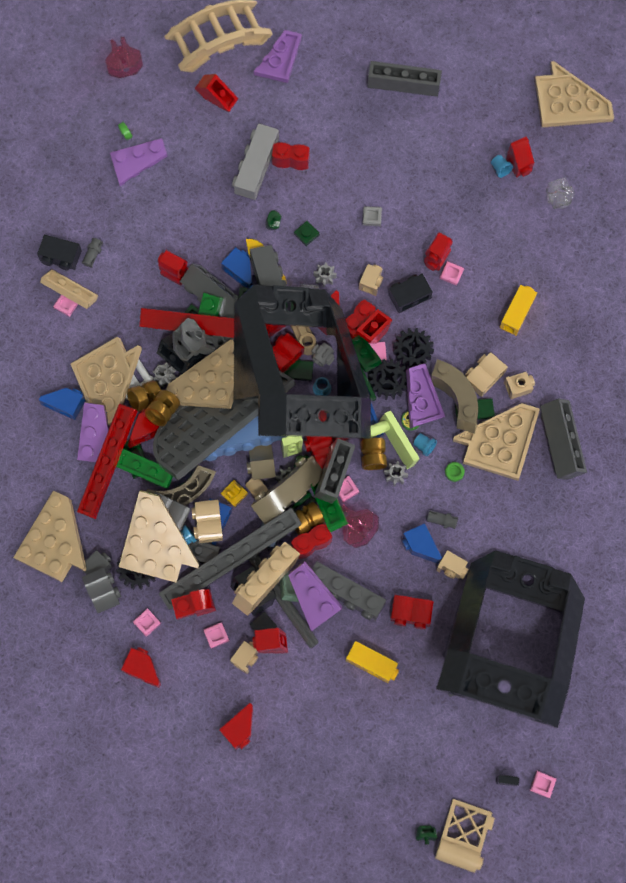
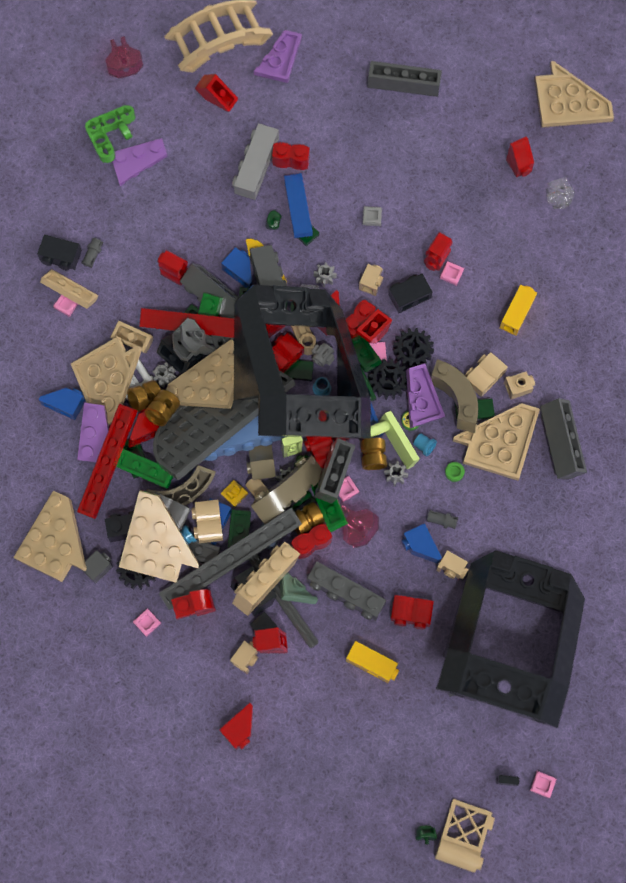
dark grey brick [82,568,121,613] -> none
red slope [121,647,161,688] -> none
bright pink tile [204,622,229,649] -> none
medium lavender wing [288,561,343,631] -> none
dark azure piece [491,155,513,178] -> none
none -> bright green beam [85,105,136,163]
none -> black brick [105,510,134,543]
none -> tan brick [110,321,153,353]
none -> dark green plate [228,509,251,548]
none -> blue tile [284,173,313,238]

